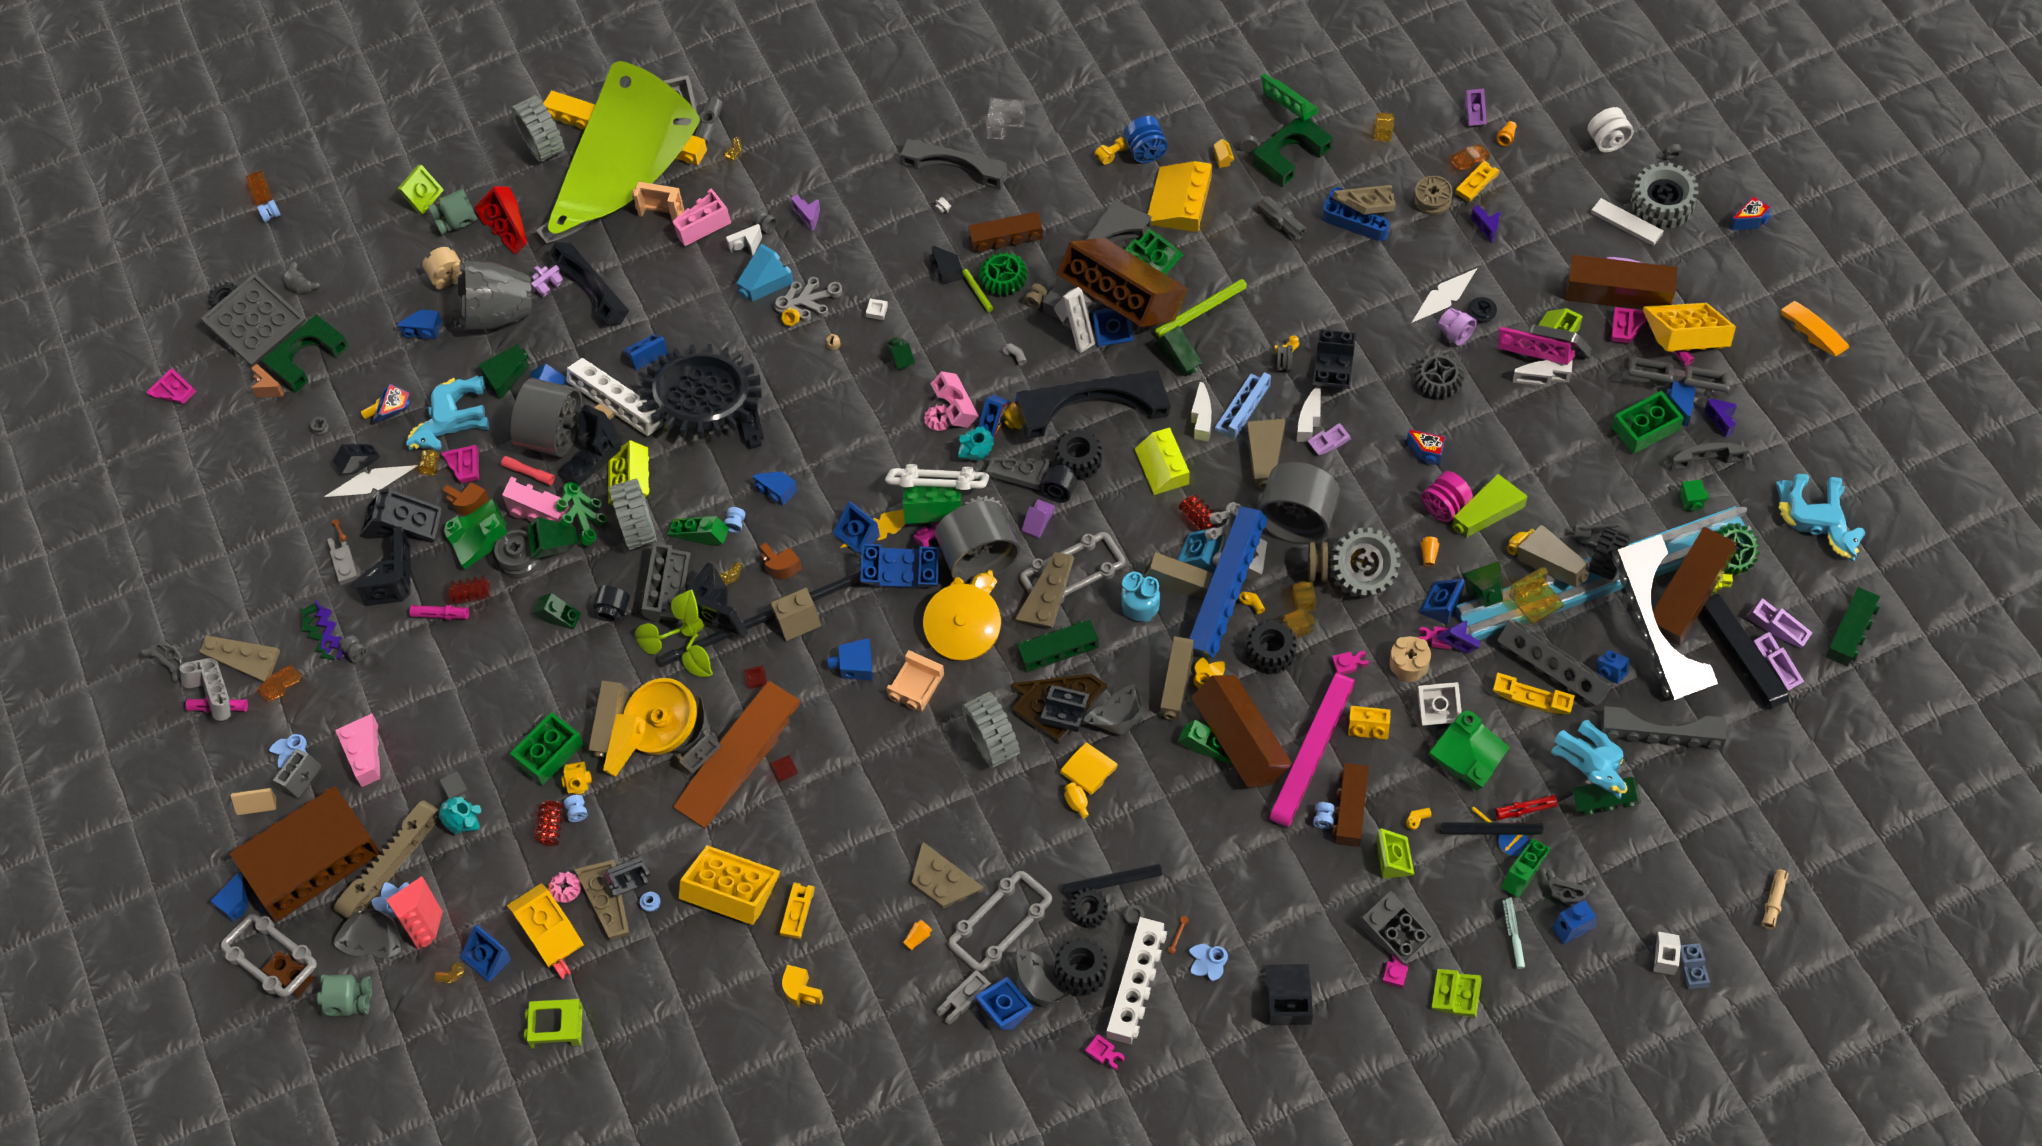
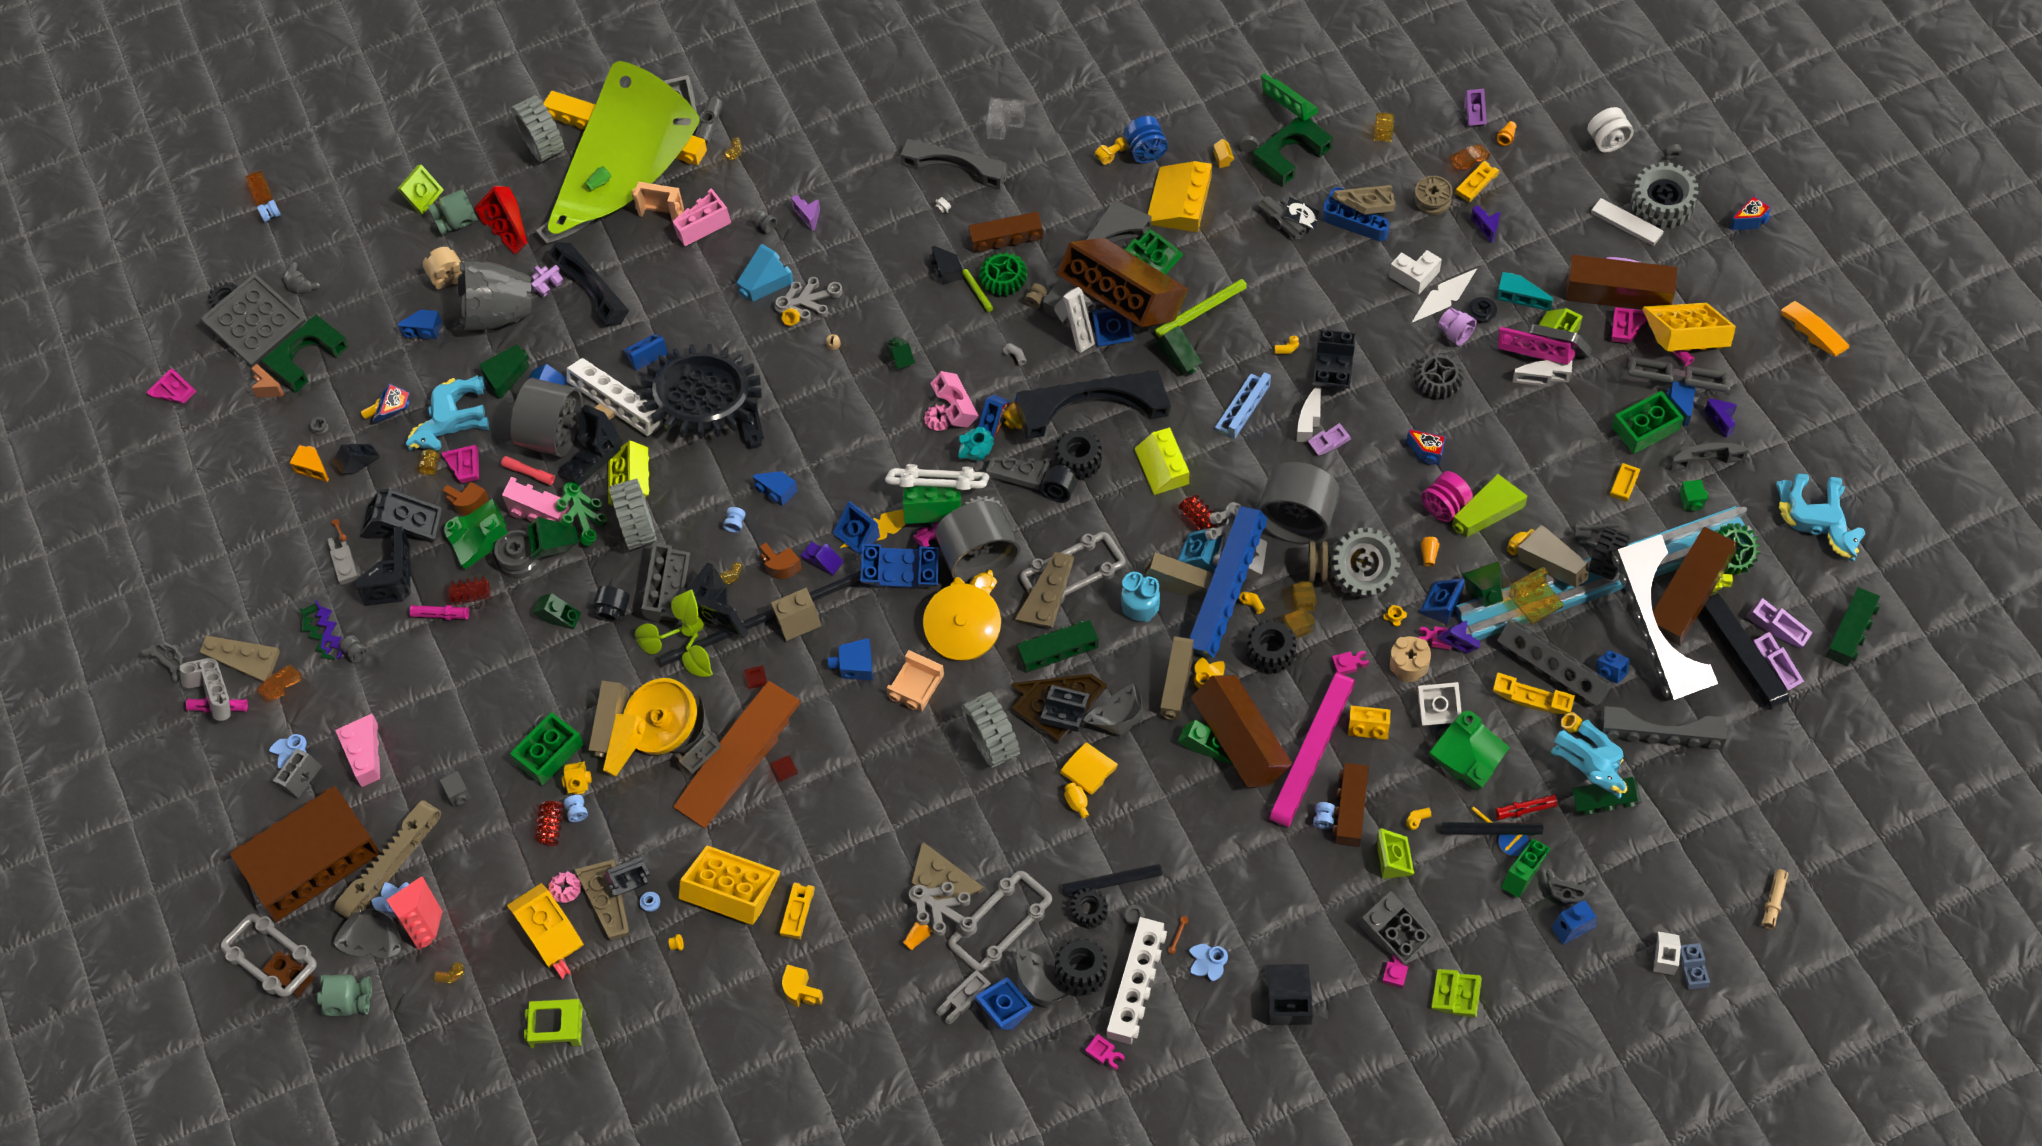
blue slope [211,871,248,922] -> none
tan slope [231,788,276,815] -> none
white sticker [324,465,418,497] -> none
teal animal [439,797,481,834] -> none
blue slope [460,925,512,982] -> none
green slope [667,516,729,545] -> none
white slope [726,224,762,256] -> none
white plate [866,299,888,320] -> none
medium lavender slope [1022,499,1055,539] -> none
white slope [1191,382,1211,442] -> none
dark tan slope [1247,419,1285,489] -> none
dark grey wheel [1277,345,1293,371] -> none
light aqua piece [1503,897,1525,969] -> none
none -> light orange slope [290,445,329,482]
none -> bright green cone [585,166,612,191]
none -> yellow piece [669,934,684,950]
none -> dark purple slope [801,542,843,576]
none -> light grey plant [909,882,977,936]
none -> sticker [1285,197,1319,230]
none -> yellow plate [1384,605,1407,626]
none -> white brick [1389,250,1442,295]
none -> teal slope [1496,272,1553,311]
none -> yellow tile [1561,712,1582,733]
none -> yellow tile [1609,463,1640,502]

